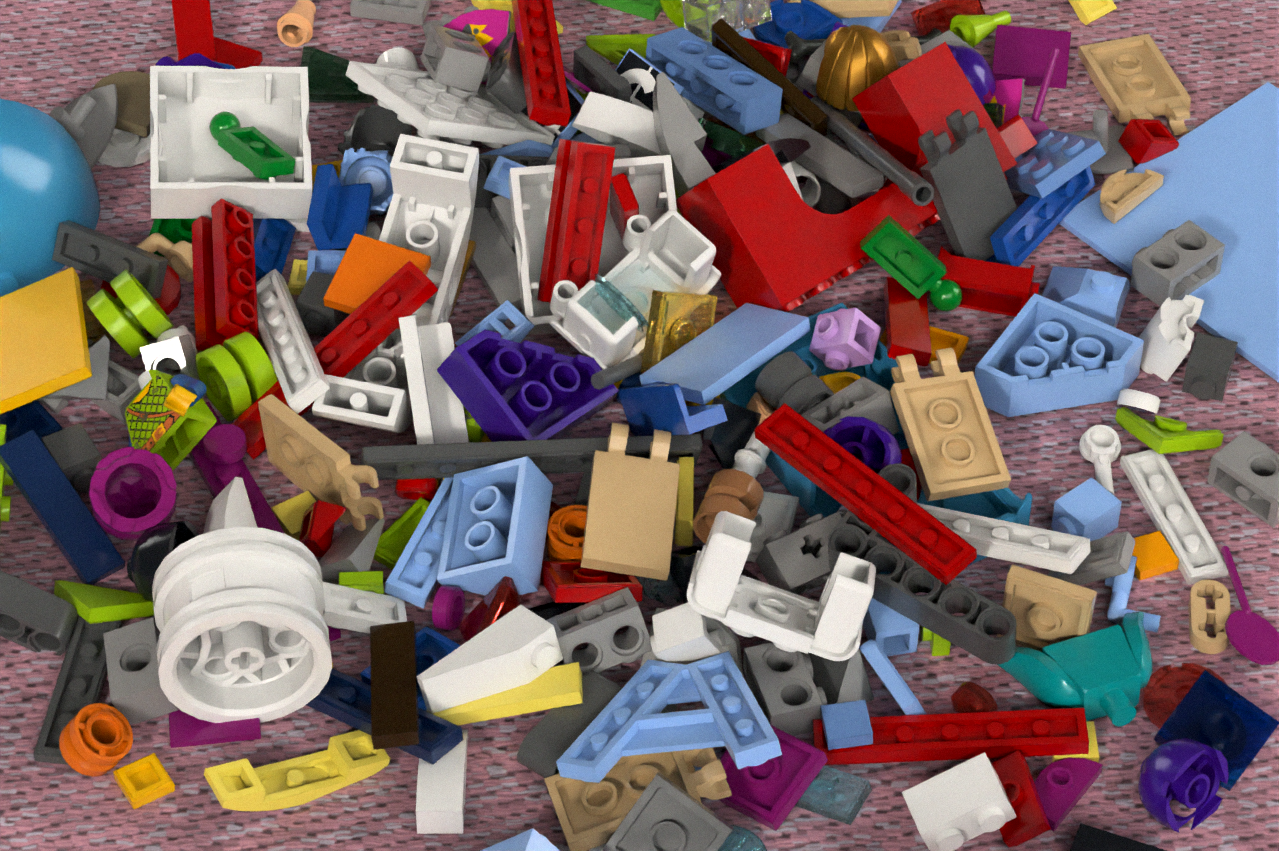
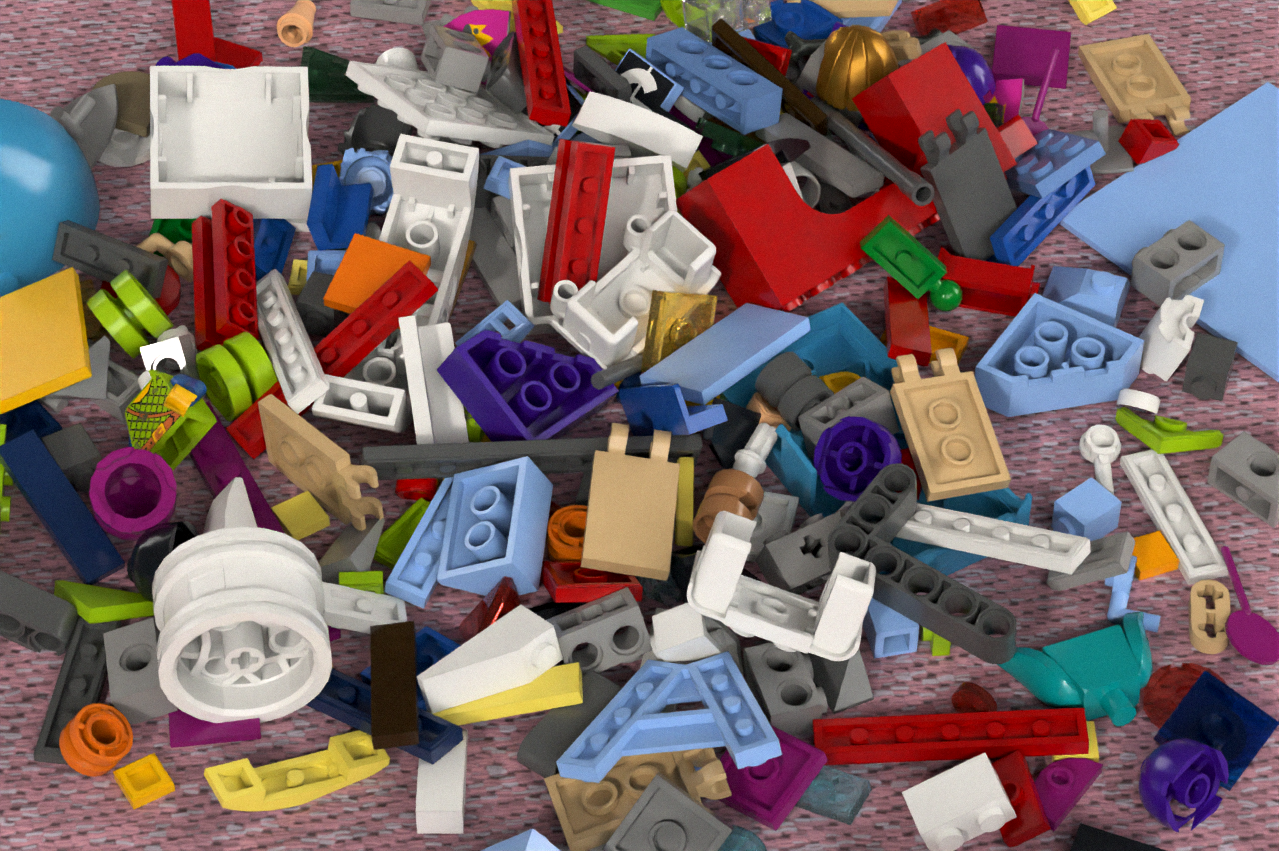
magenta tile [203,424,247,465] -> none
green plate [209,112,296,180] -> none
red slope [298,500,346,557] -> none
magenta tile [432,585,465,631] -> none
clear light blue wheel [589,274,649,333] -> none
red tile [610,173,639,242] -> none
light grey slope [653,72,716,196] -> none
red tile [754,403,977,585] -> none
lavender brick [809,307,881,371] -> none
medium blue tile [820,700,873,750] -> none
light blue tile [859,639,927,715] -> none
lime cone [950,10,1011,48] -> none
tan tile [997,564,1097,652] -> none
tan plate [1099,169,1164,224] -> none

